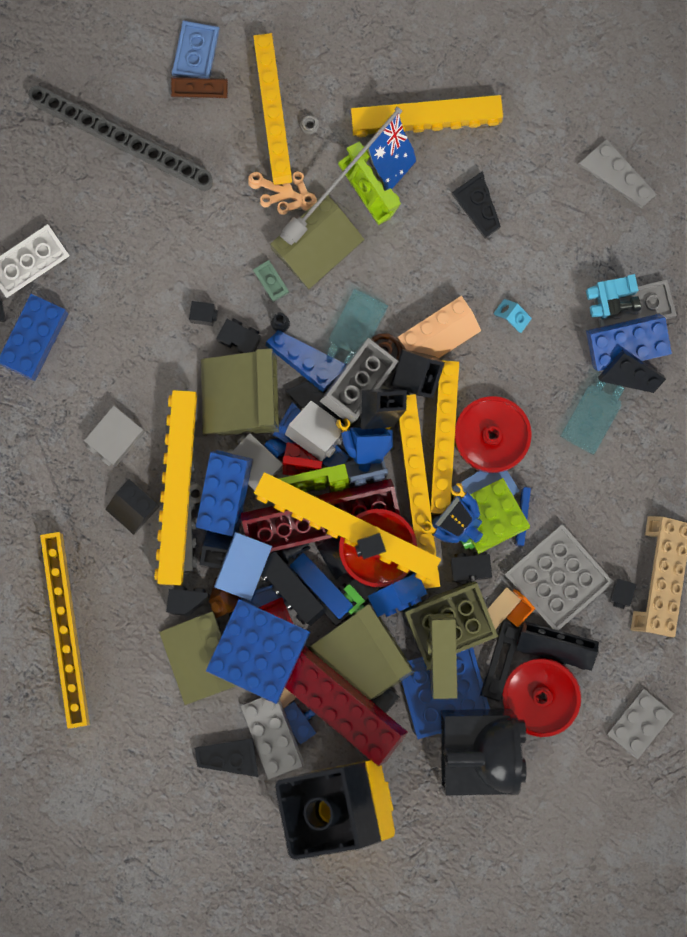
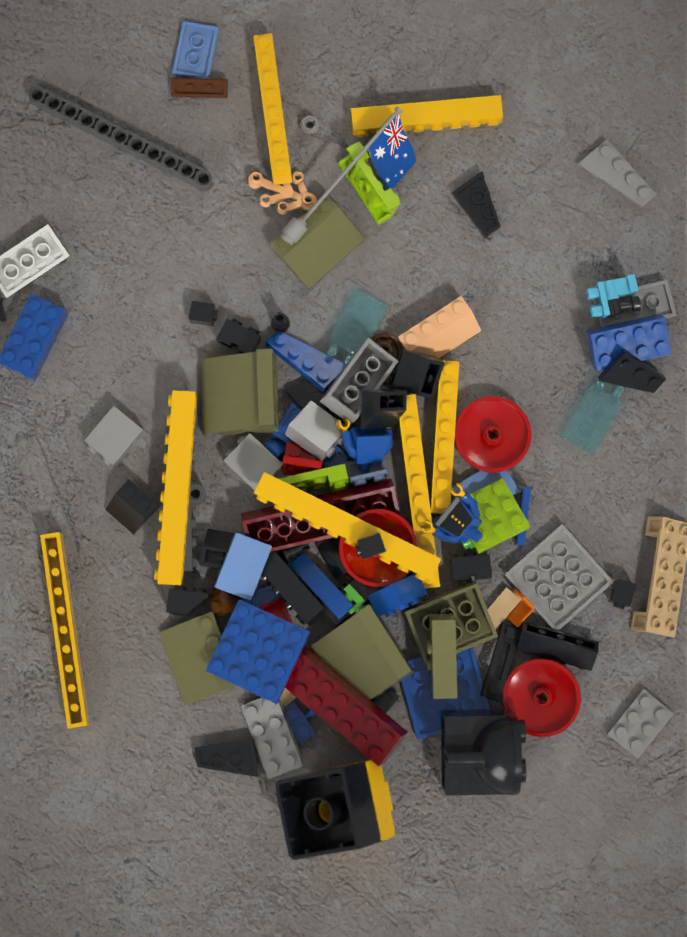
blue brick [196,450,253,536] -> none
sand green plate [253,260,289,302] -> none
medium azure bracket [493,299,532,333] -> none

